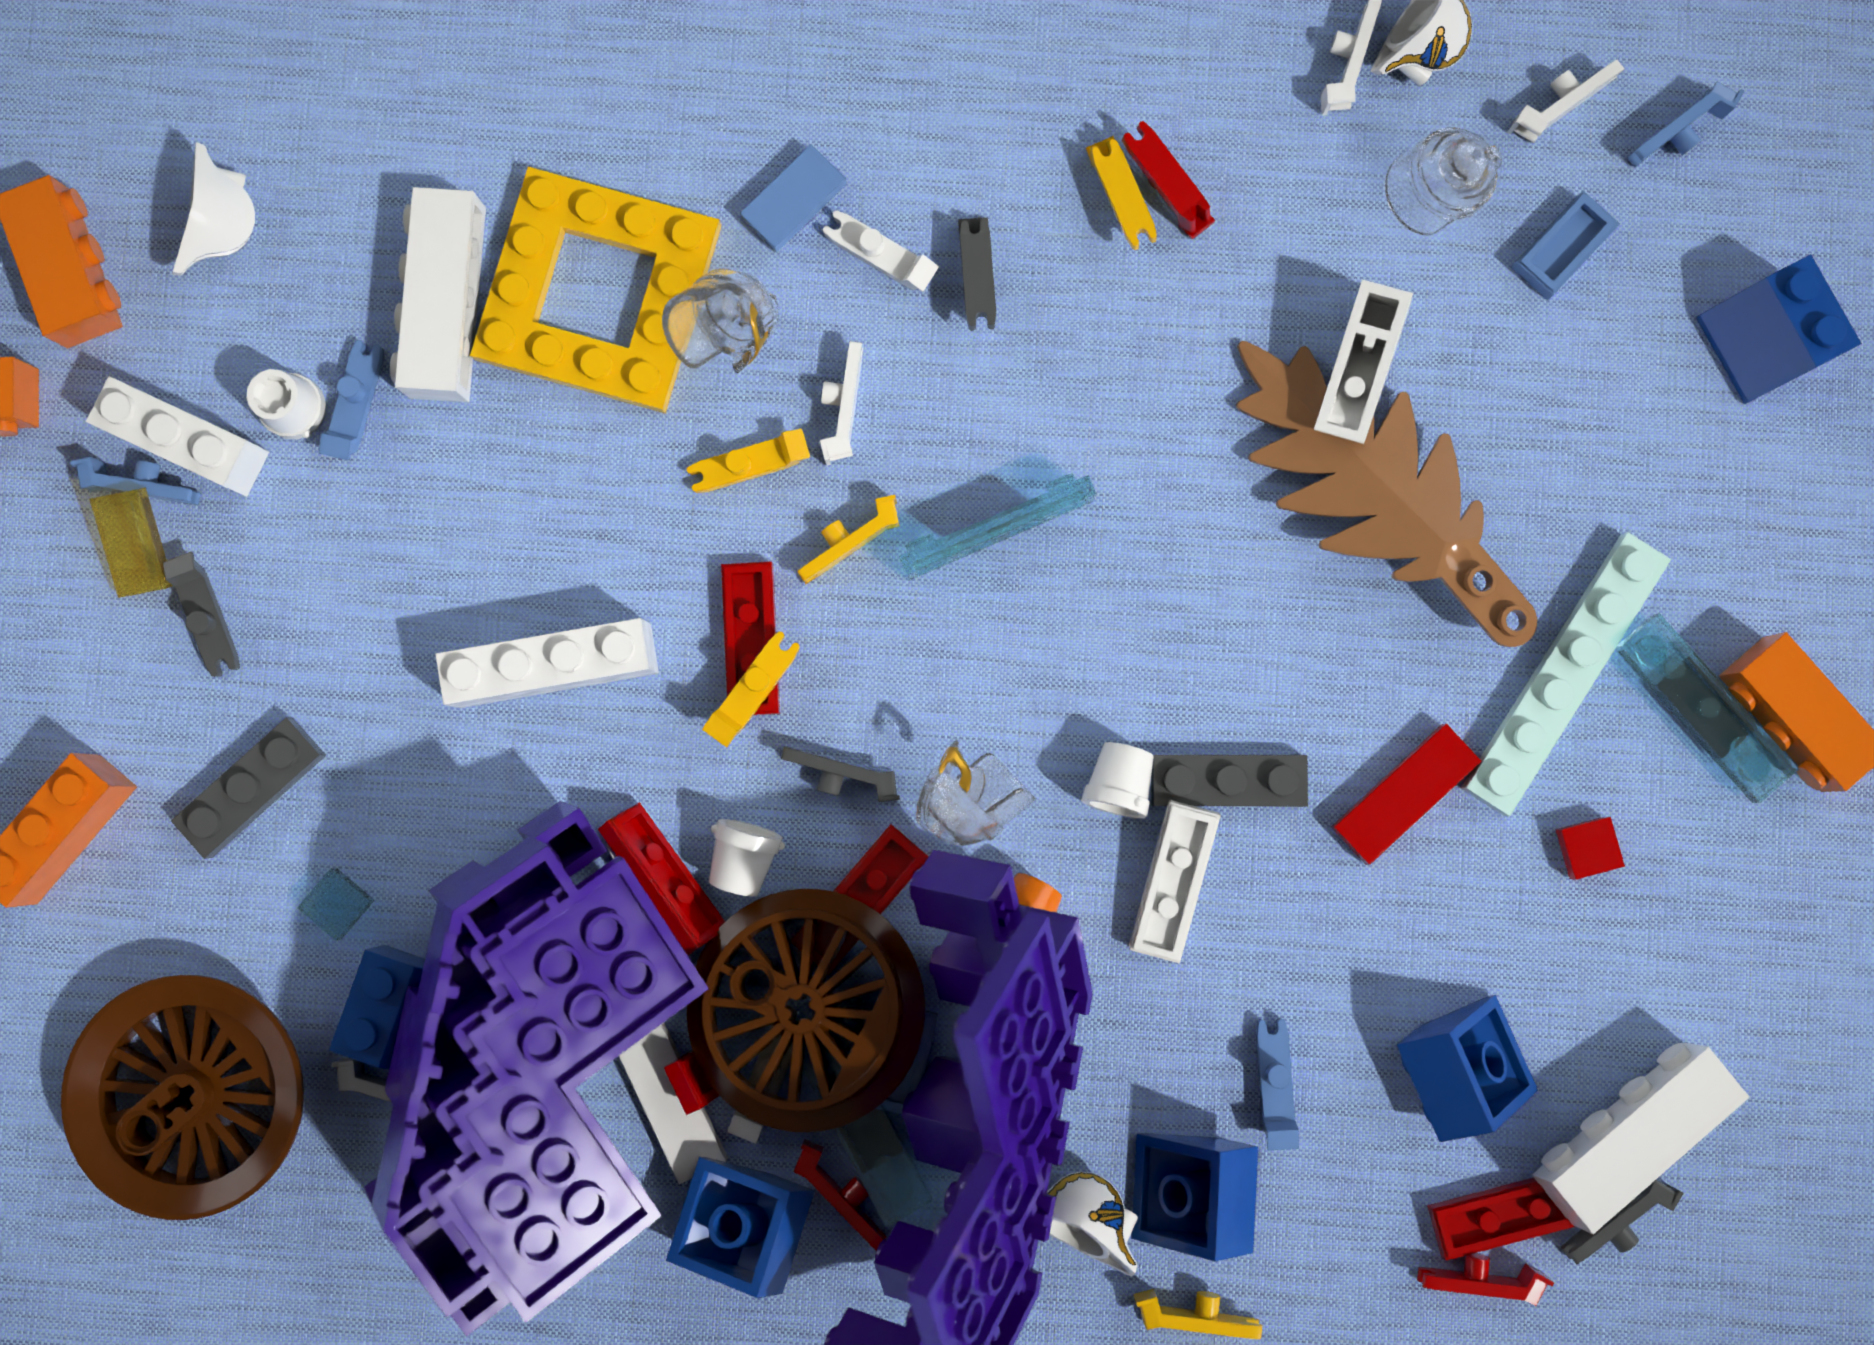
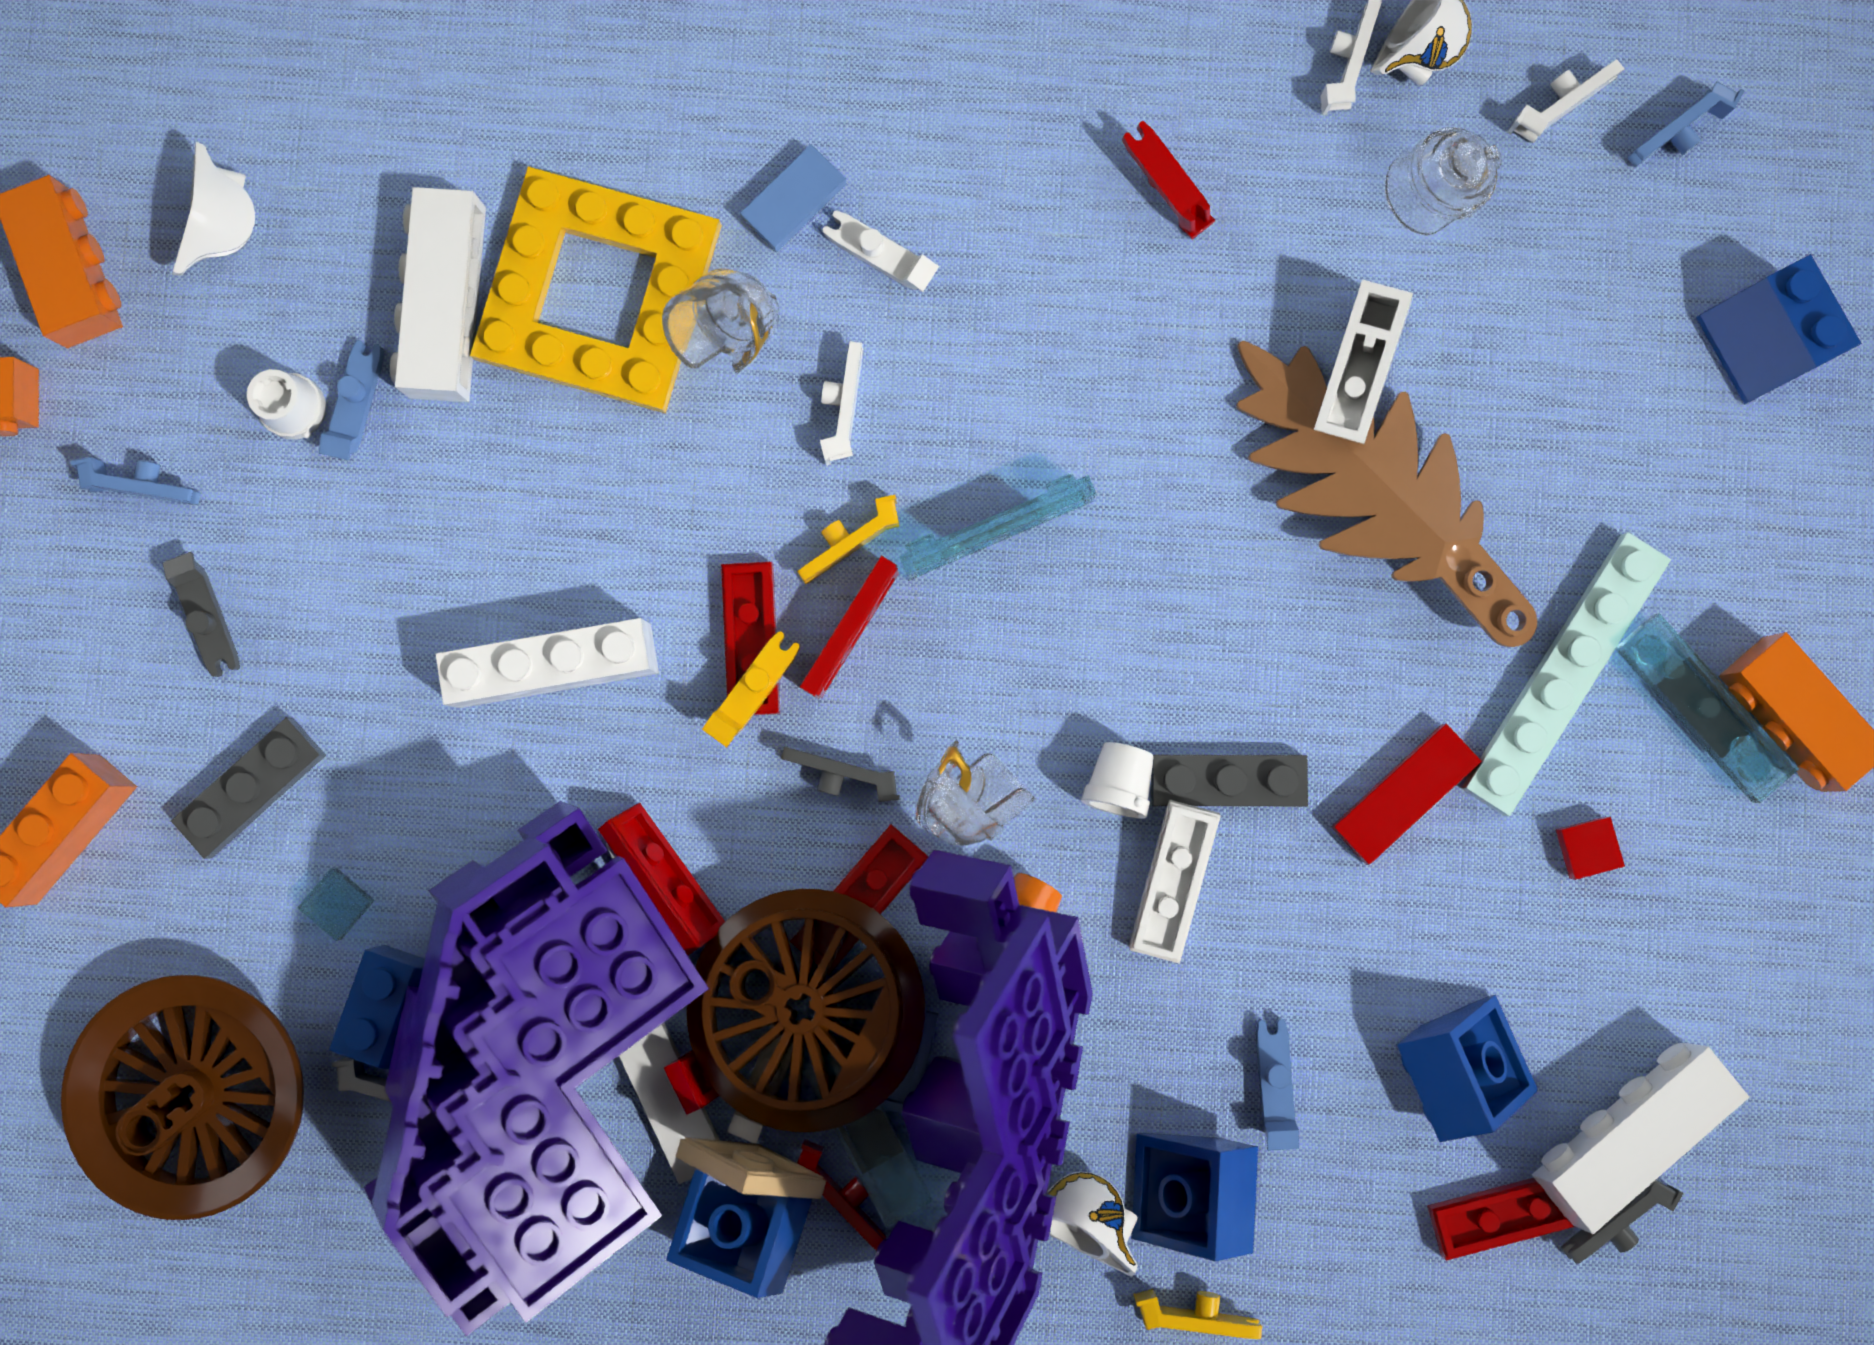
white brick [86,376,269,496] -> none
clear yellow tile [89,487,173,598] -> none
yellow piece [687,428,810,493] -> none
white piece [709,819,785,897] -> none
dark grey piece [958,217,996,331] -> none
yellow piece [1085,136,1157,250] -> none
red piece [1417,1253,1554,1306] -> none
medium blue tile [1511,191,1620,300] -> none
none -> tan tile [675,1137,826,1199]
none -> red tile [800,555,899,700]

